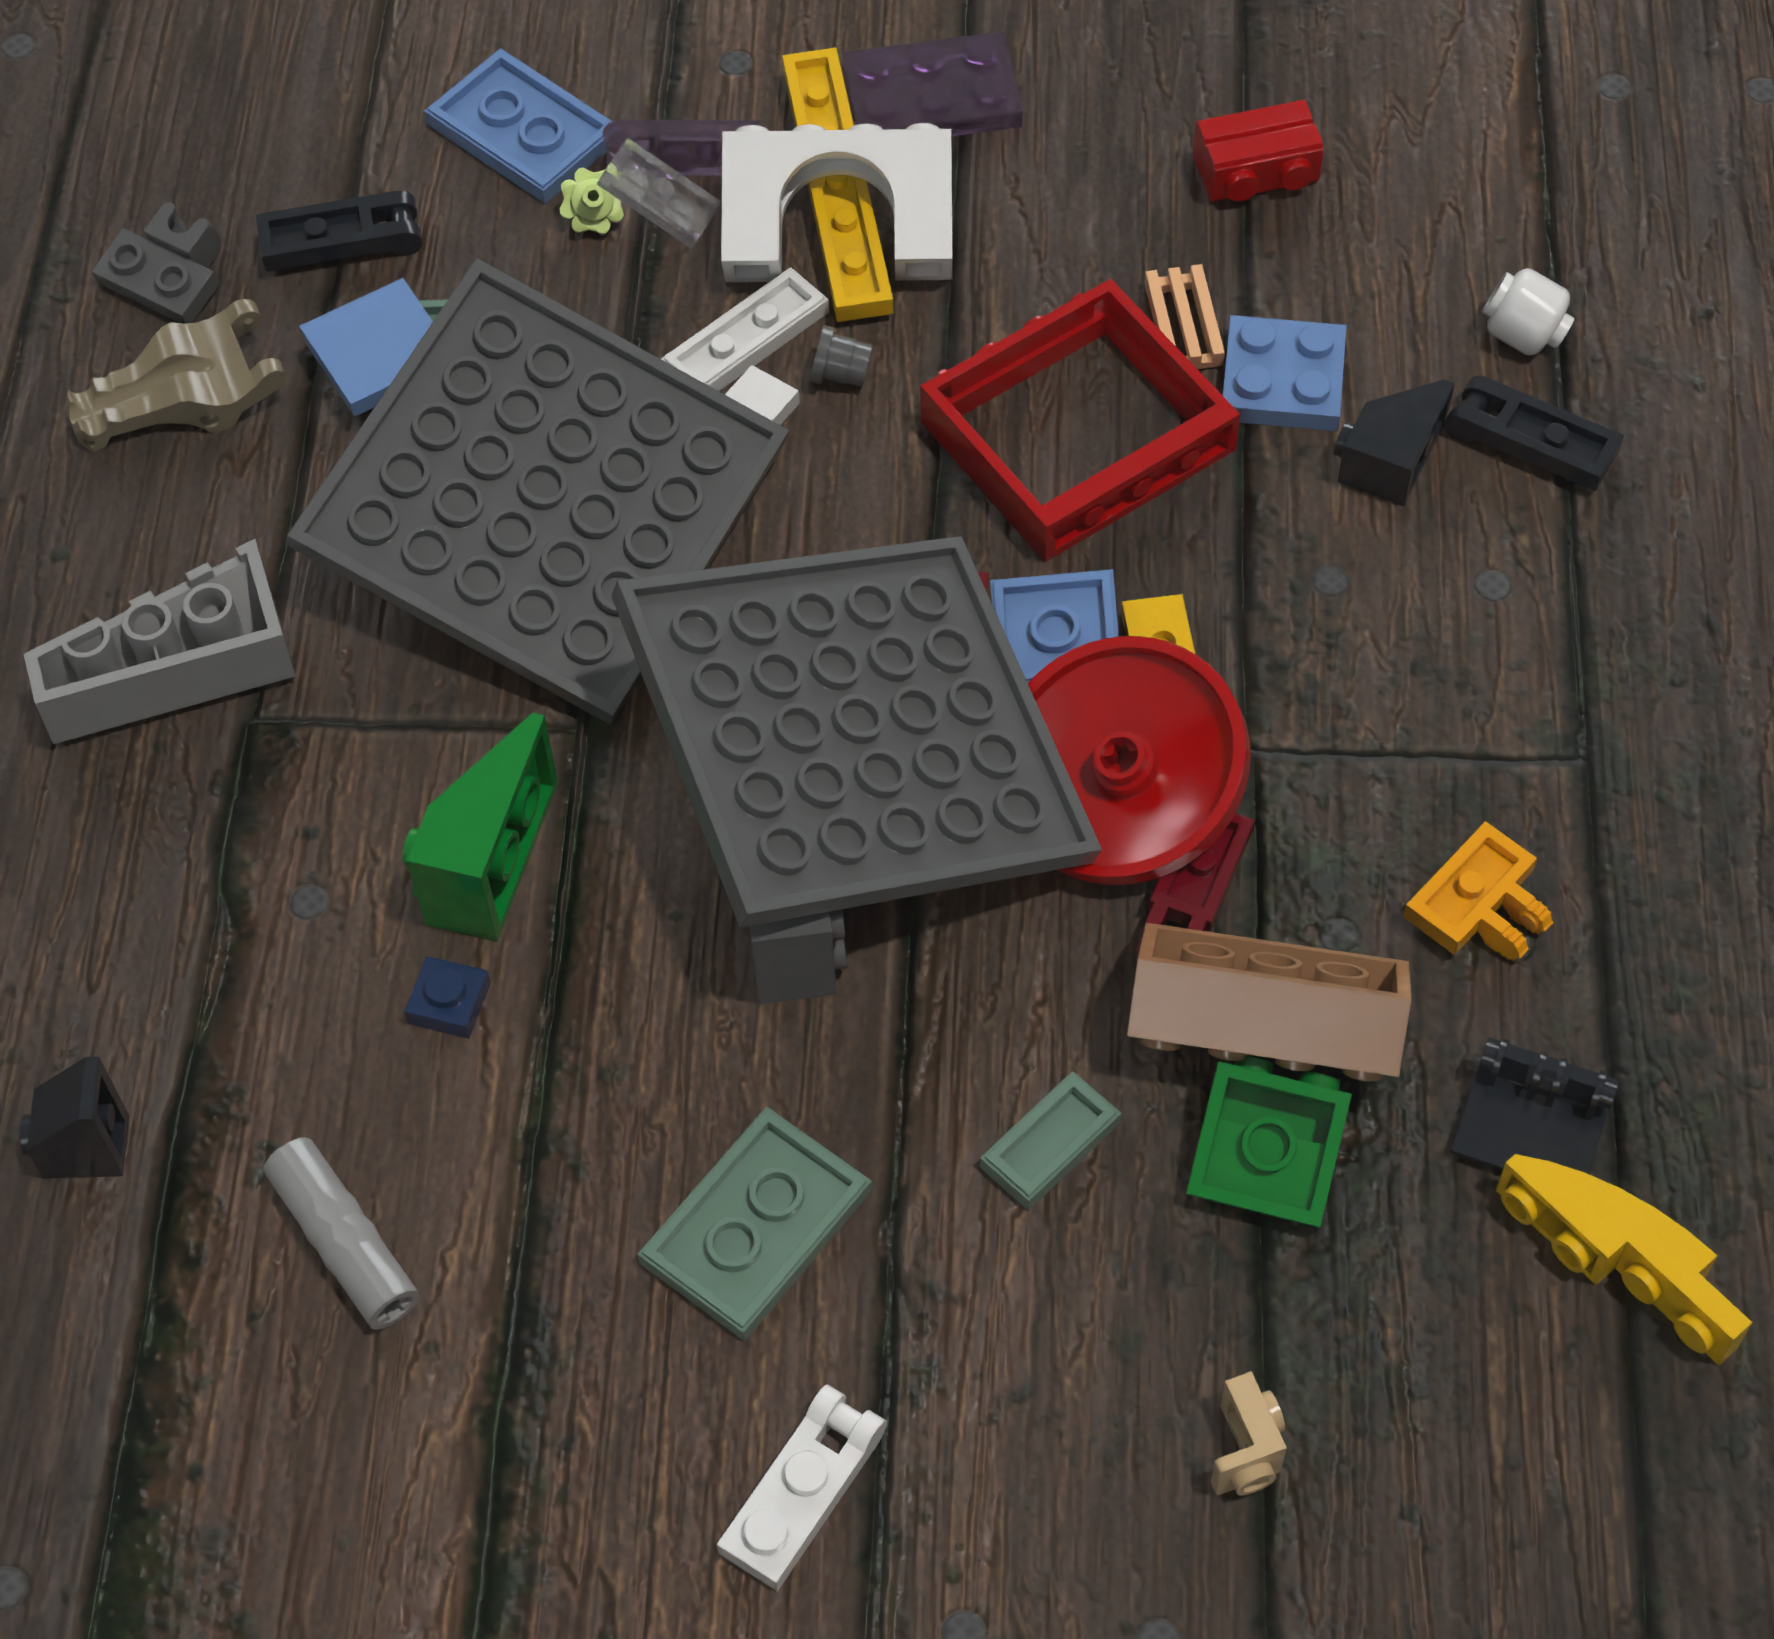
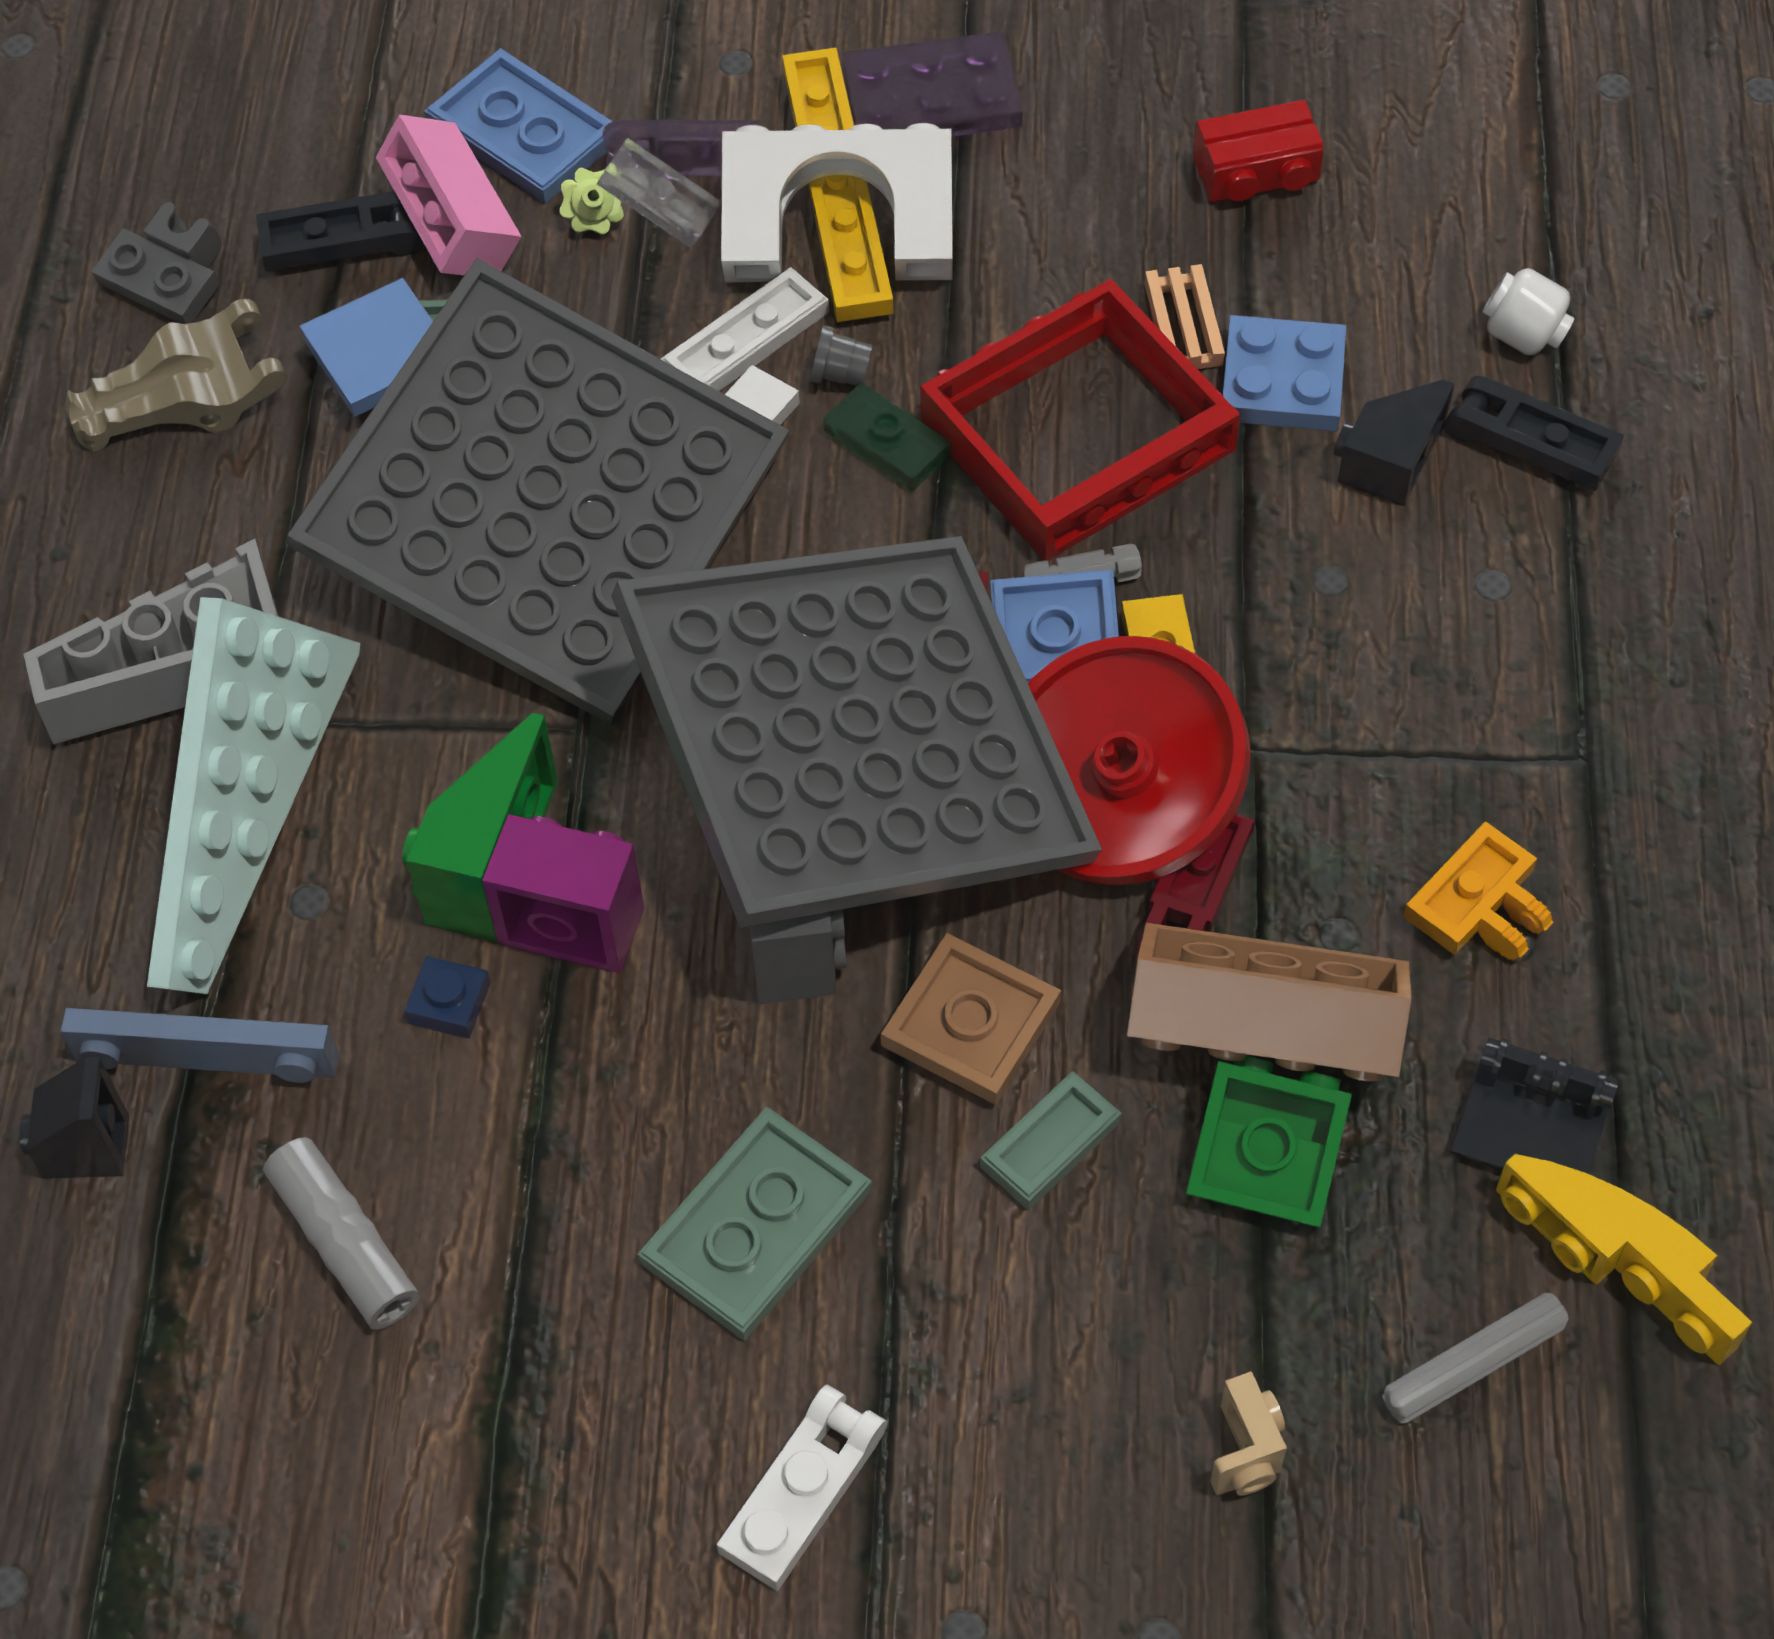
none -> sand blue plate [60,1008,339,1083]
none -> light aqua wing [147,597,361,994]
none -> bright pink brick [376,114,522,275]
none -> magenta brick [482,814,644,974]
none -> clear green plate [823,382,951,491]
none -> medium nougat plate [881,933,1061,1105]
none -> light grey axle [1022,543,1142,583]
none -> light grey axle [1382,1293,1569,1423]

